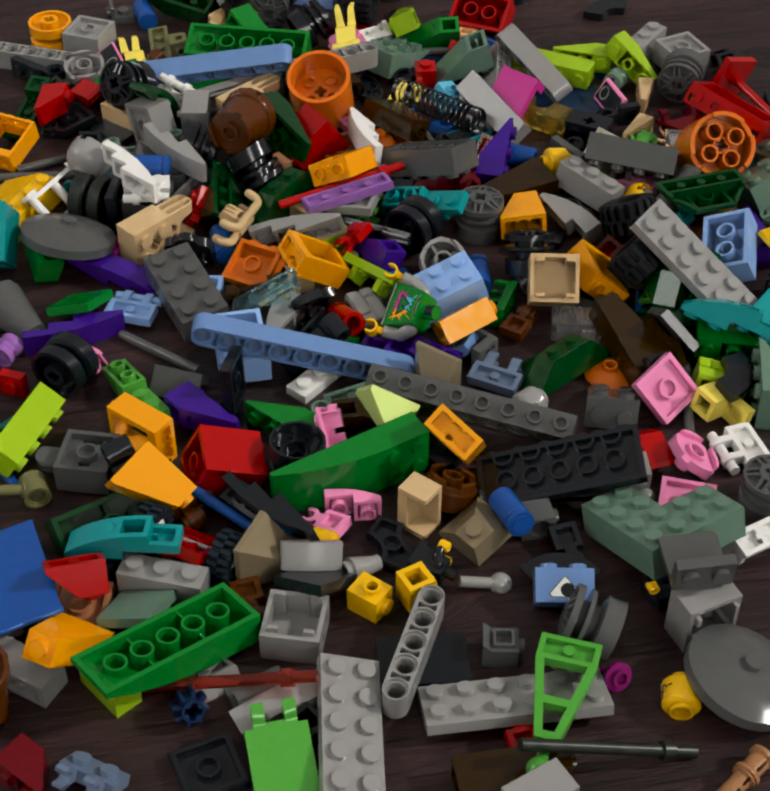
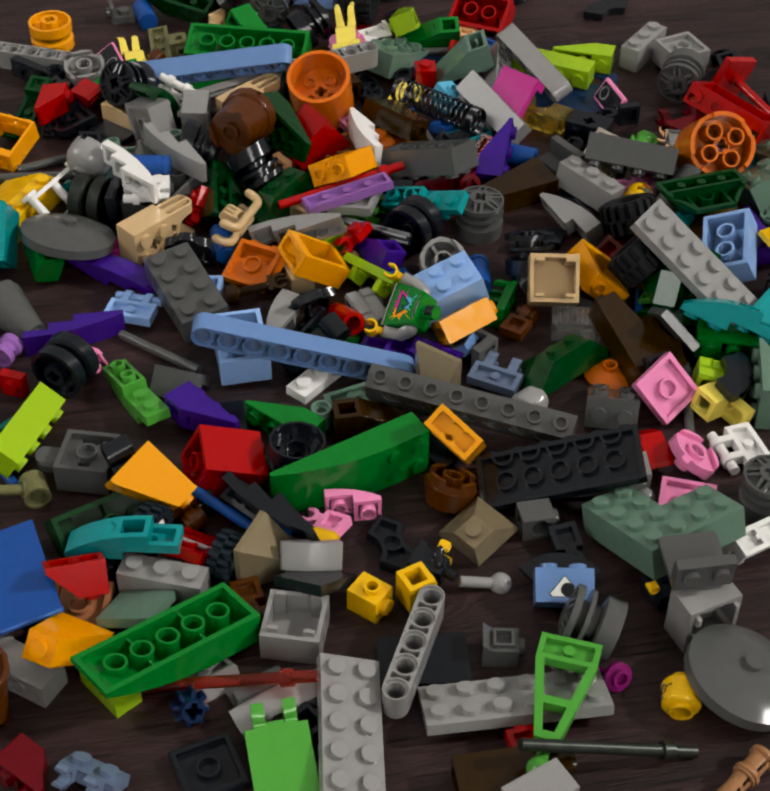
green tile [46,289,114,317] -> none
light grey container [61,15,117,54] -> none
light orange window [106,392,178,462] -> none
black tile [219,346,246,415] -> none
clear light blue plate [231,267,301,312] -> none
bright pink hinge [314,403,347,448] -> none
light grey cone [339,554,383,578] -> none
yellowish green slope [355,384,420,426] -> none
tan panel [397,471,442,540] -> none
blue piece [488,487,534,537] -> none
light orange slope [500,190,547,239] -> none
yellow head [539,147,572,176] -> none
lime slope [602,30,658,85] -> none
sand green wheel [603,67,628,90] -> none
tan slope [622,113,654,139] -> none
tan slope [635,77,654,114] -> none

